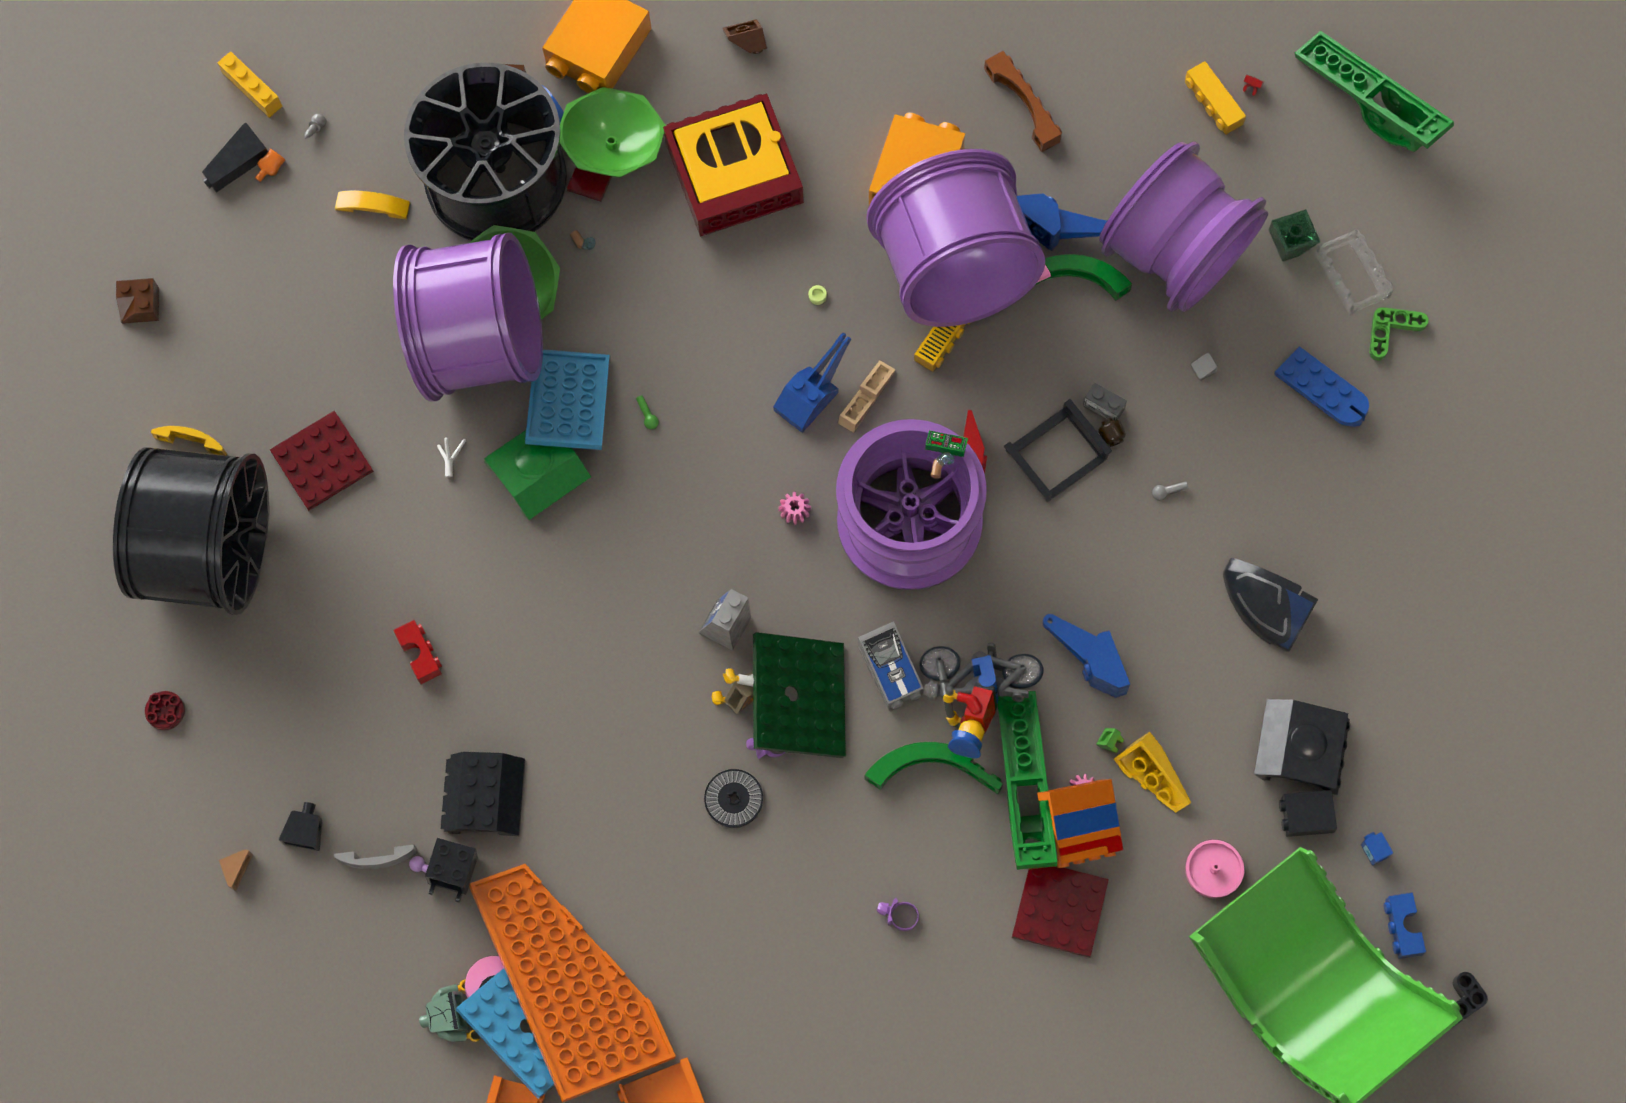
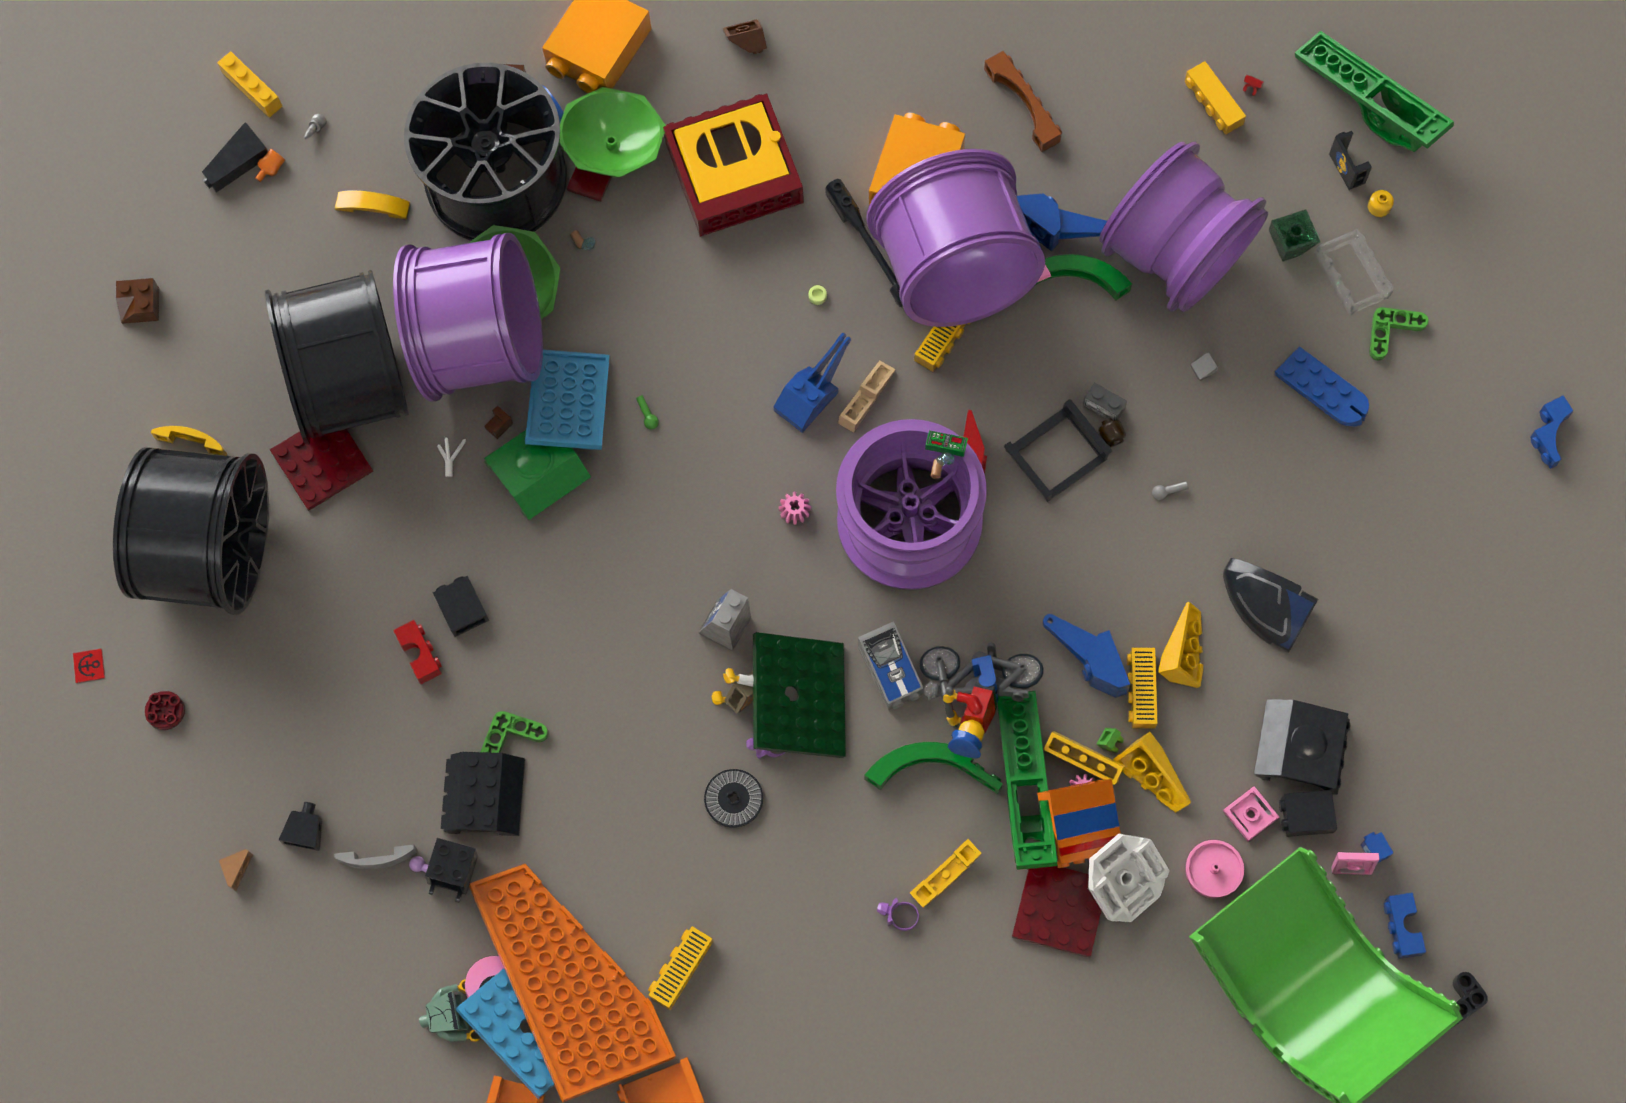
none -> red sticker [73,648,104,683]
none -> black wheel [265,270,409,445]
none -> black brick [432,576,489,637]
none -> bright green beam [480,711,548,753]
none -> reddish brown panel [484,405,513,439]
none -> yellow brick [648,926,713,1011]
none -> black bar [825,179,903,307]
none -> yellow slope [910,839,982,908]
none -> yellow brick [1043,731,1125,785]
none -> white piece [1088,834,1170,922]
none -> yellow brick [1127,648,1158,729]
none -> yellow wedge [1159,602,1203,688]
none -> bright pink piece [1223,786,1280,842]
none -> black panel [1329,131,1372,190]
none -> bright pink piece [1331,852,1379,875]
none -> yellow head [1368,190,1394,217]
none -> blue arch [1530,395,1573,469]

